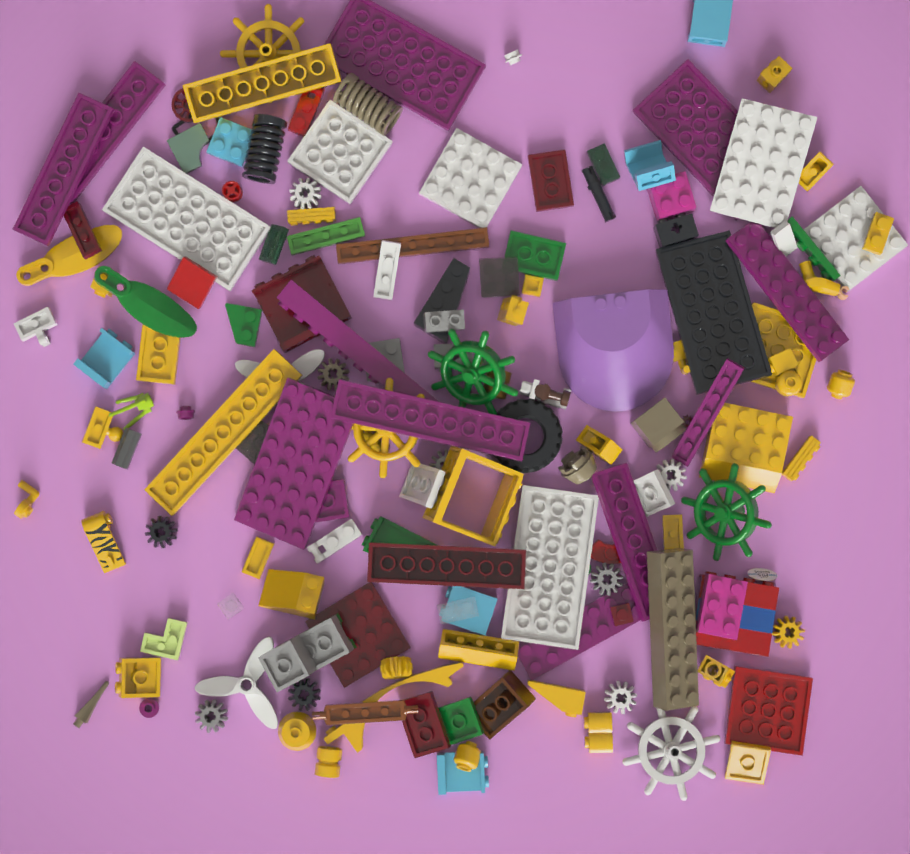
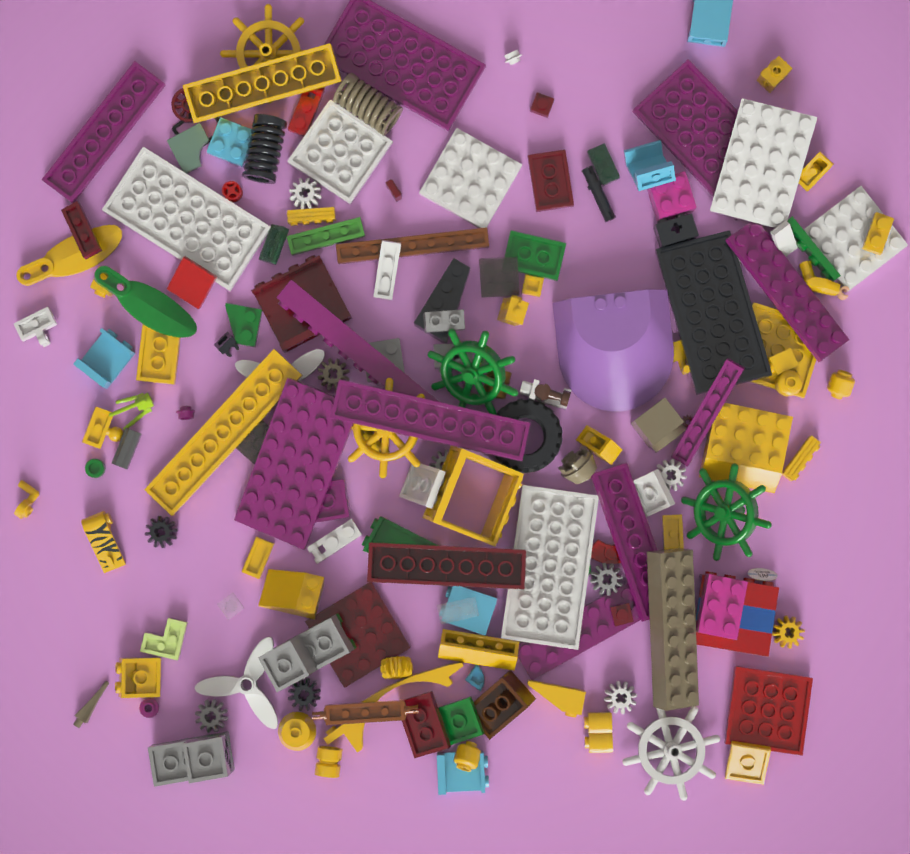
magenta plate [13,93,114,246] -> none
yellow head [698,655,735,688] -> none
none -> green tile [85,459,106,478]
none -> light grey piece [148,731,235,787]
none -> black tile [214,331,239,357]
none -> dark red tile [385,179,402,202]
none -> dark azure tile [465,664,484,692]
none -> dark red plate [530,92,554,118]

